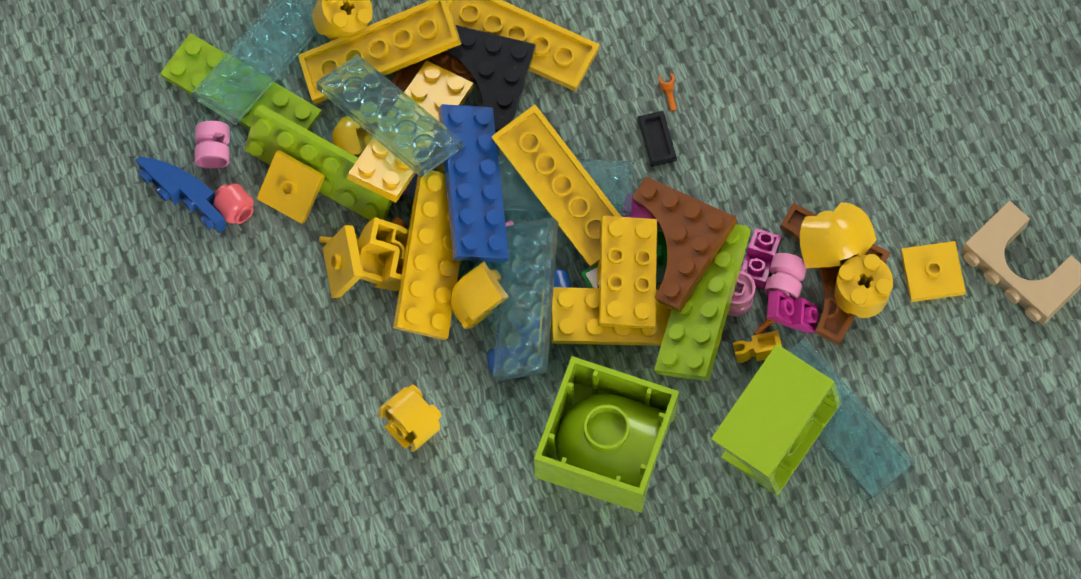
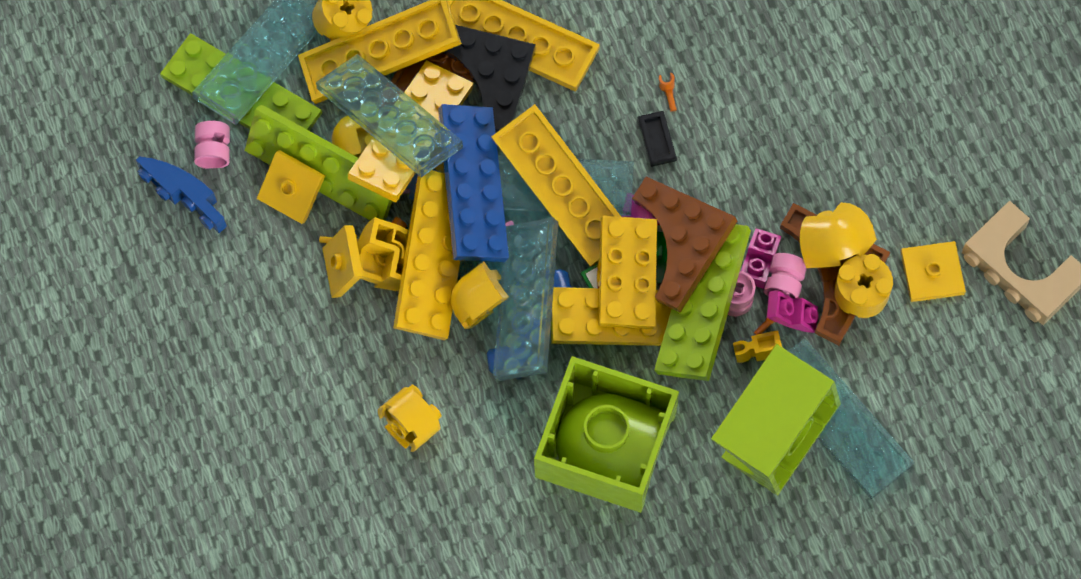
coral head [213,184,254,224] -> none

